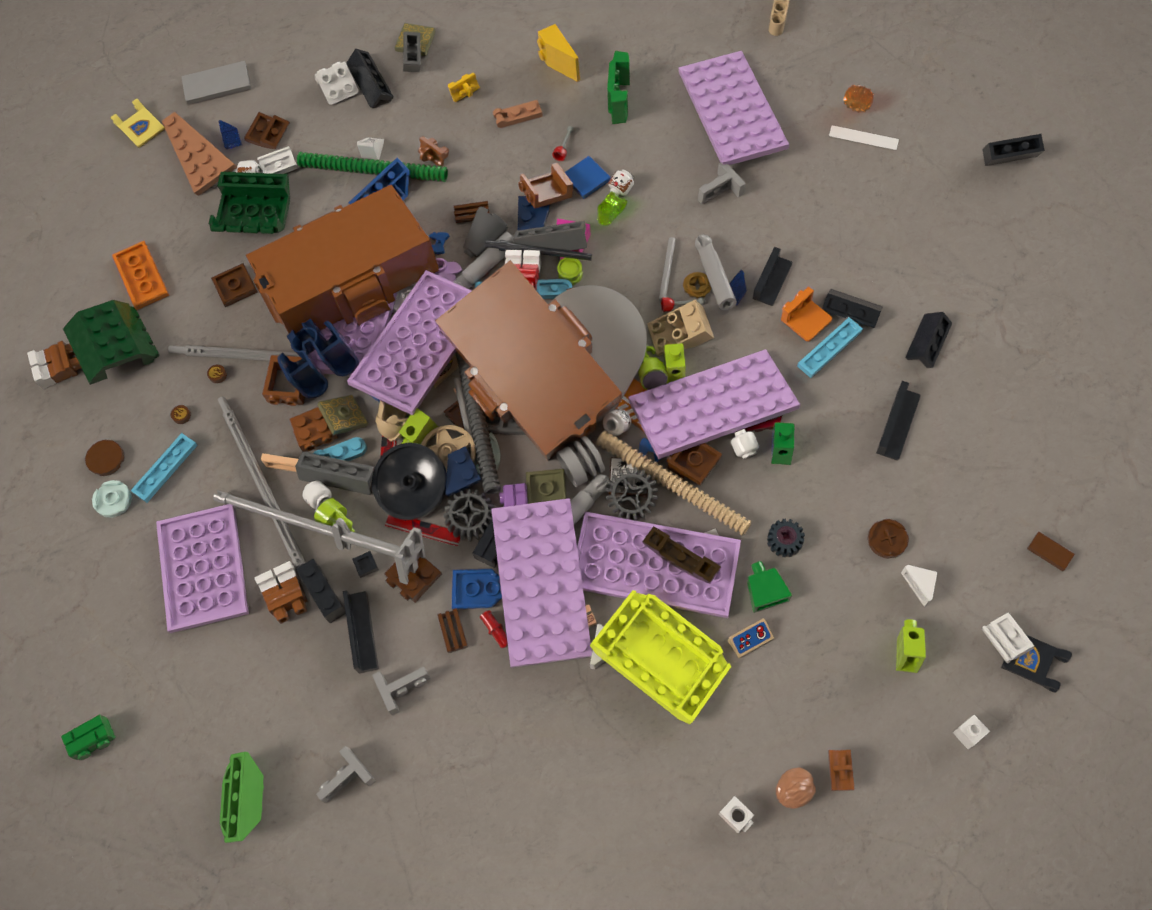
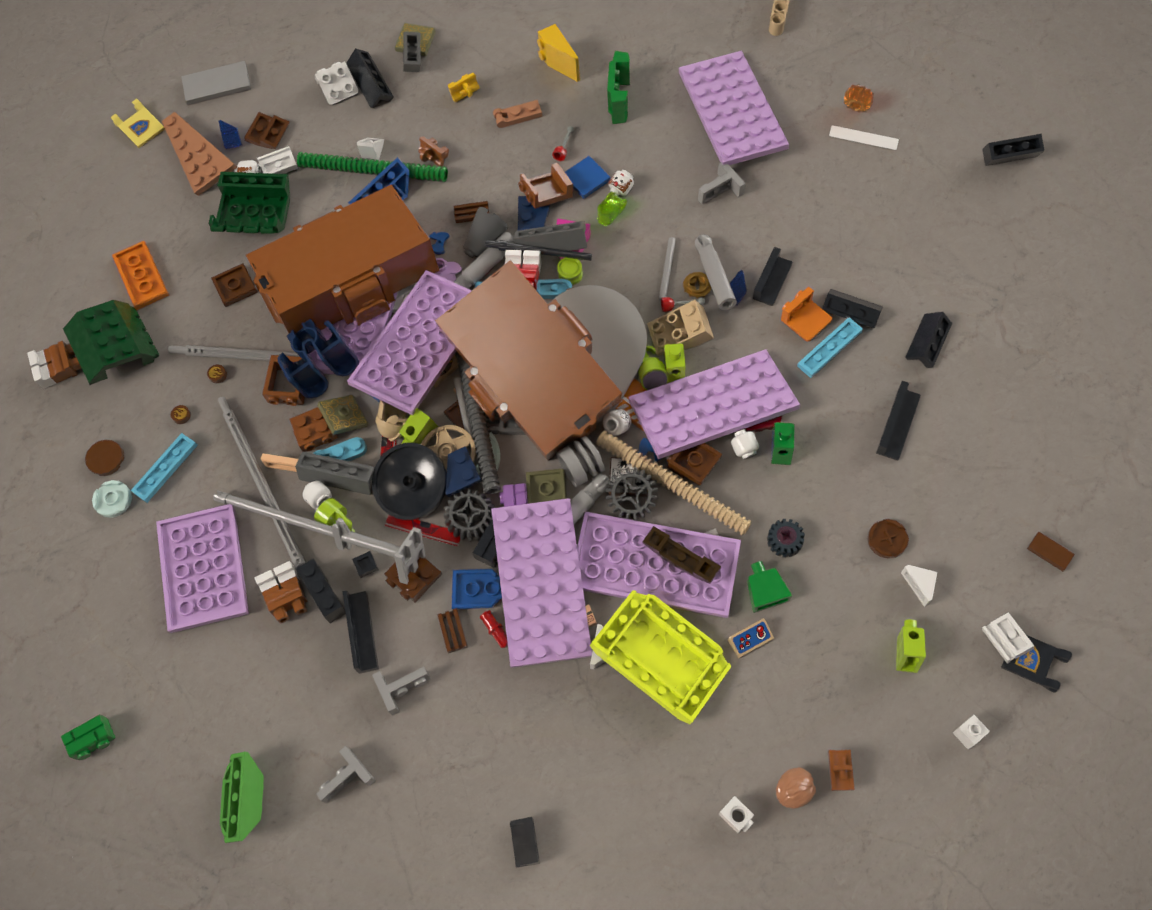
none -> black hinge [510,817,540,868]

